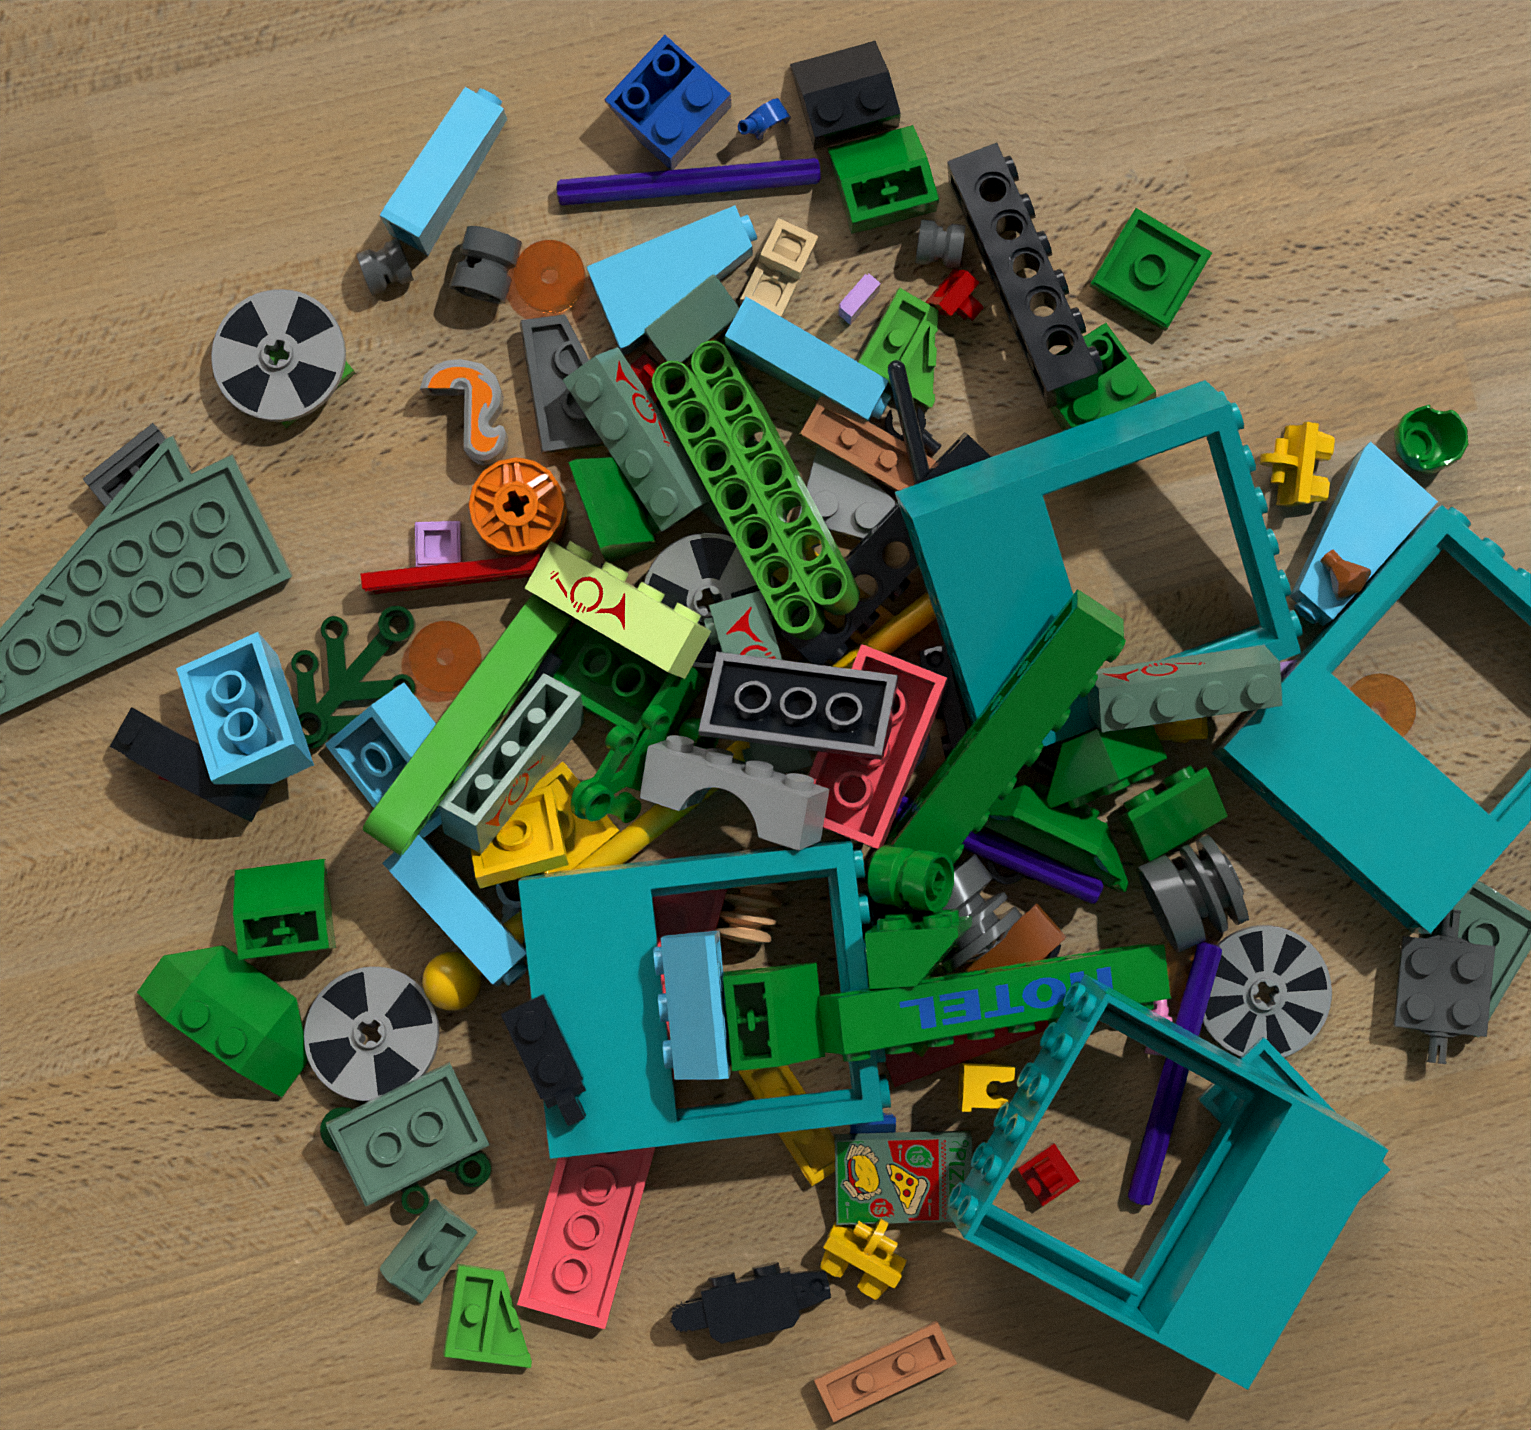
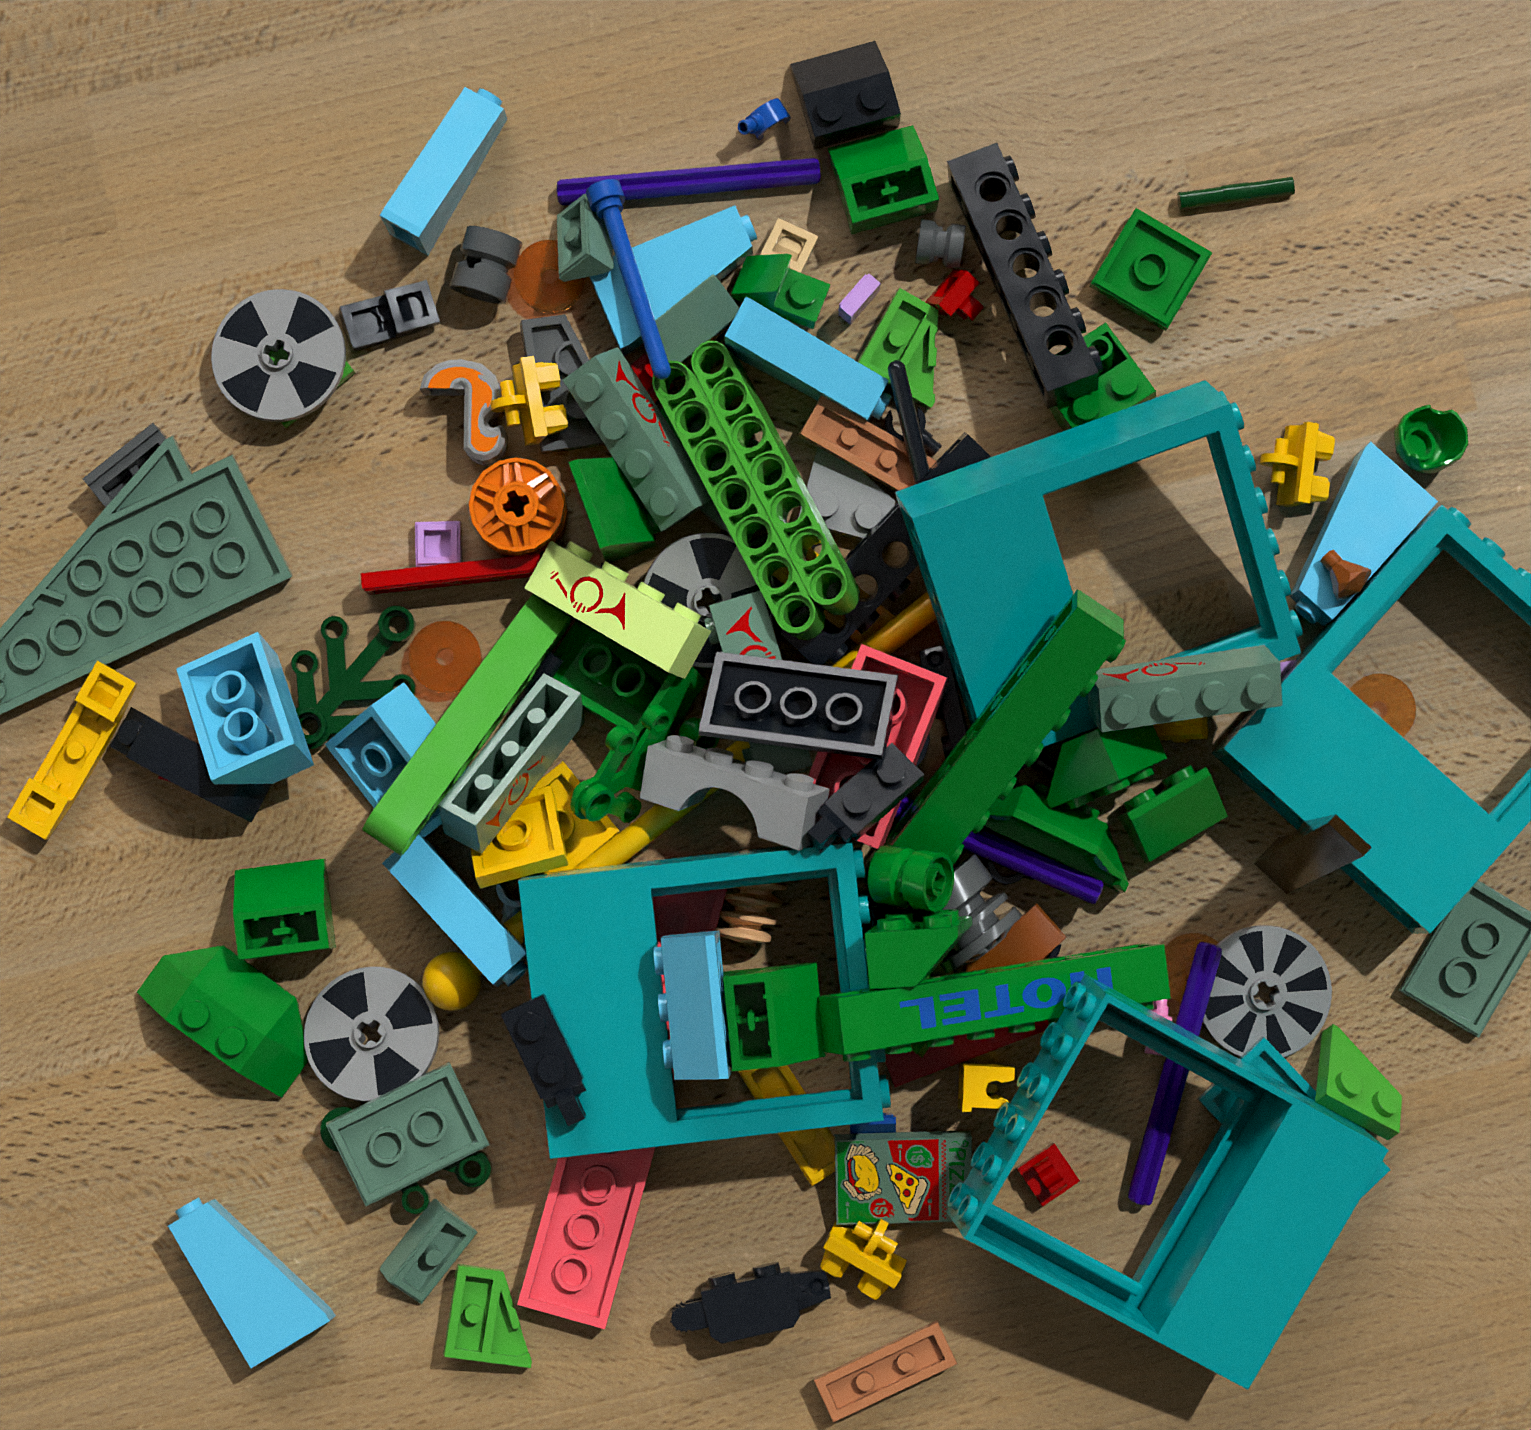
dark grey wheel [356,238,414,296] -> none
blue slope [604,35,732,170] -> none
dark grey wheel [1137,835,1249,953] -> none
dark grey plate [1393,910,1495,1064] -> none
none -> yellow slope [7,661,138,840]
none -> medium azure slope [168,1197,336,1368]
none -> slope [338,280,440,353]
none -> yellow hips [490,356,568,446]
none -> sand green slope [557,194,614,282]
none -> blue piece [586,179,671,380]
none -> green slope [731,253,831,329]
none -> black hinge [808,743,924,853]
none -> dark green piece [1177,177,1295,210]
none -> dark brown slope [1254,814,1372,894]
none -> bright green wing [1315,1024,1402,1140]

